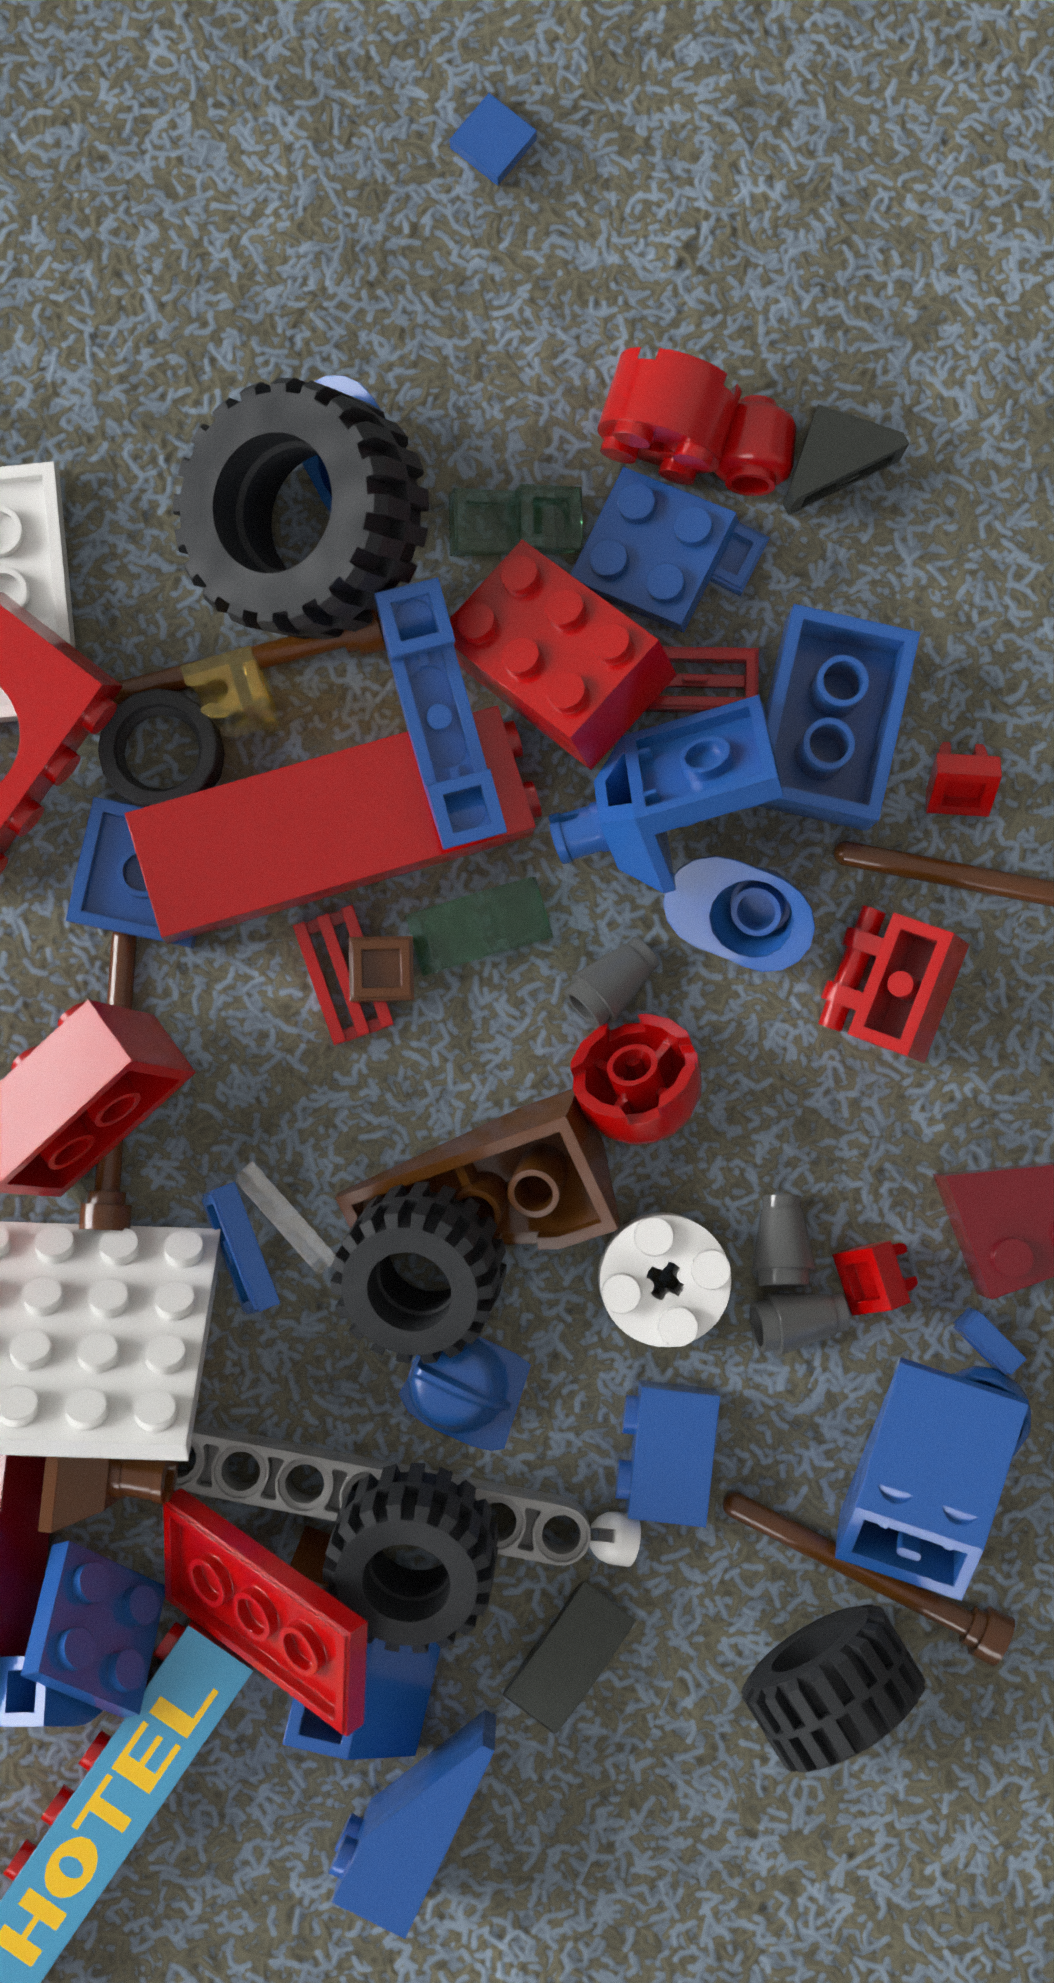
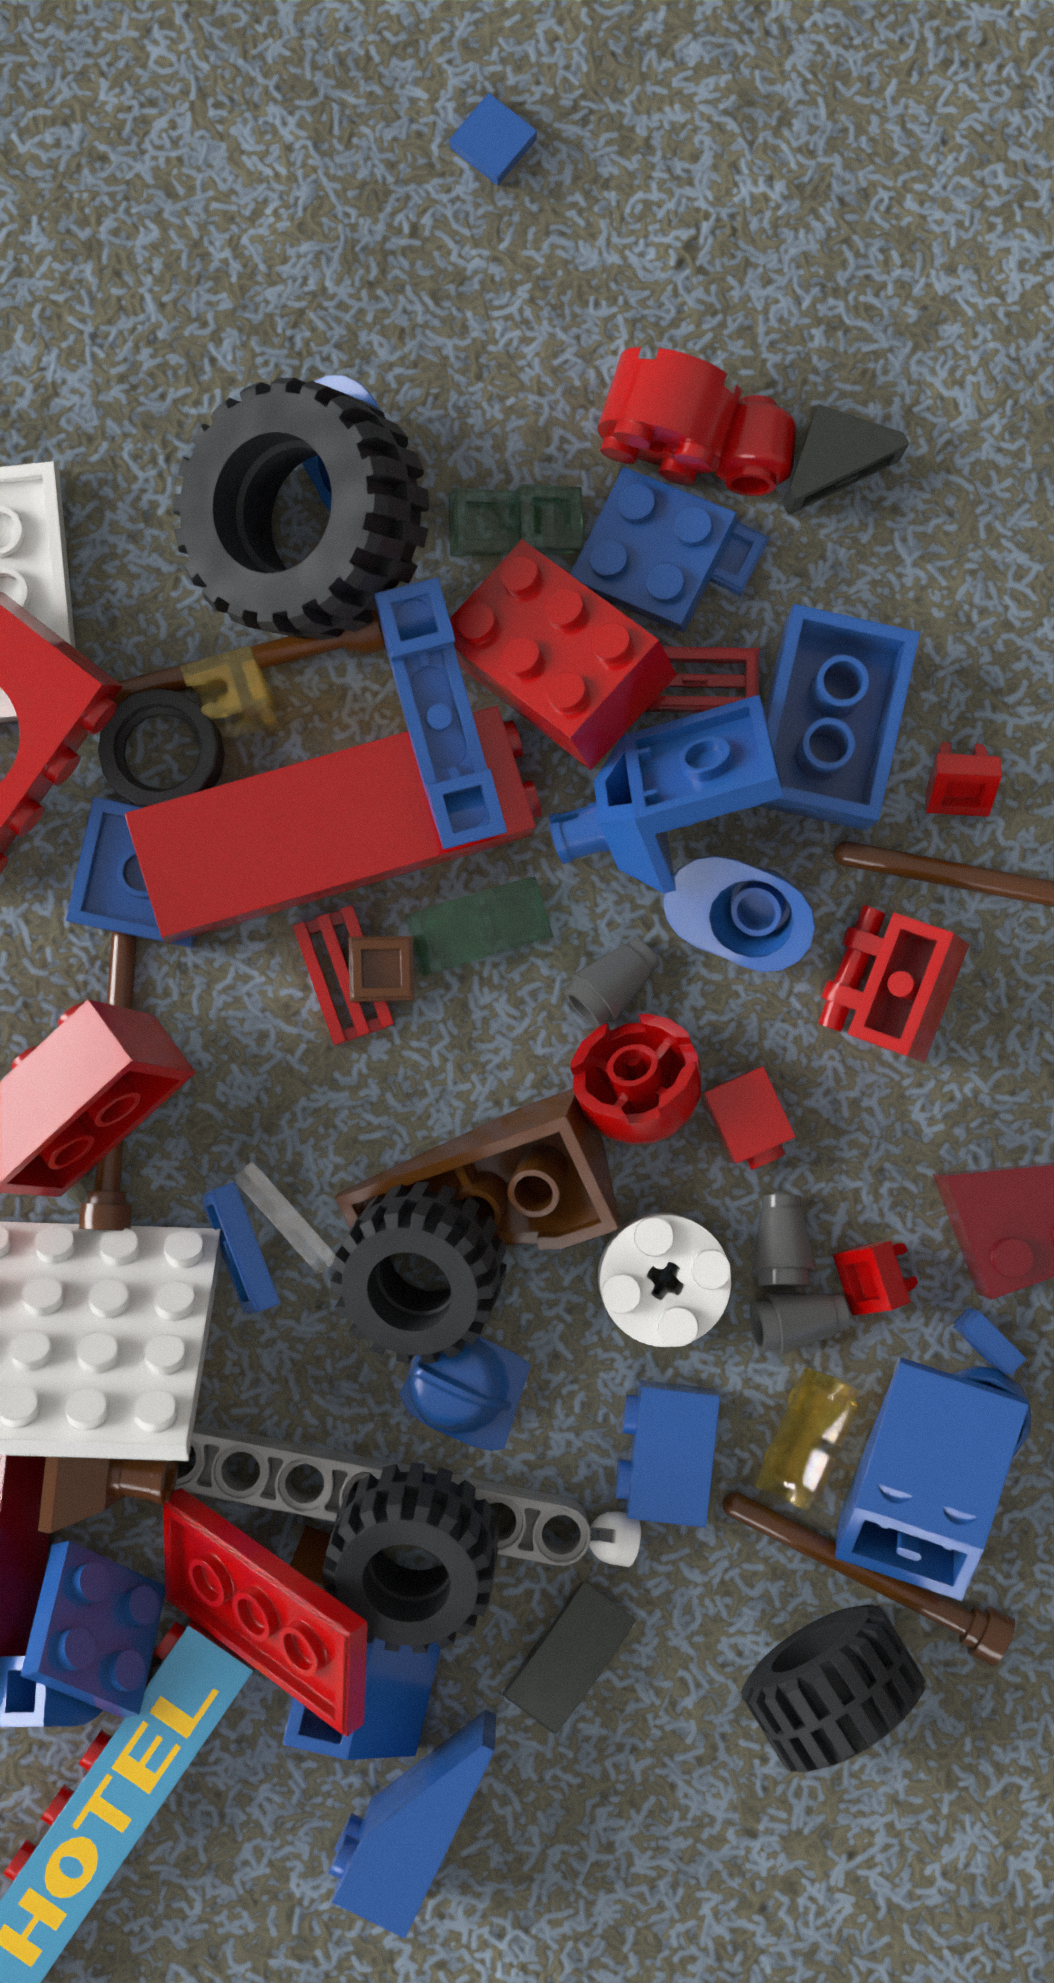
none -> red brick [701,1066,795,1170]
none -> clear yellow hinge [755,1366,860,1510]

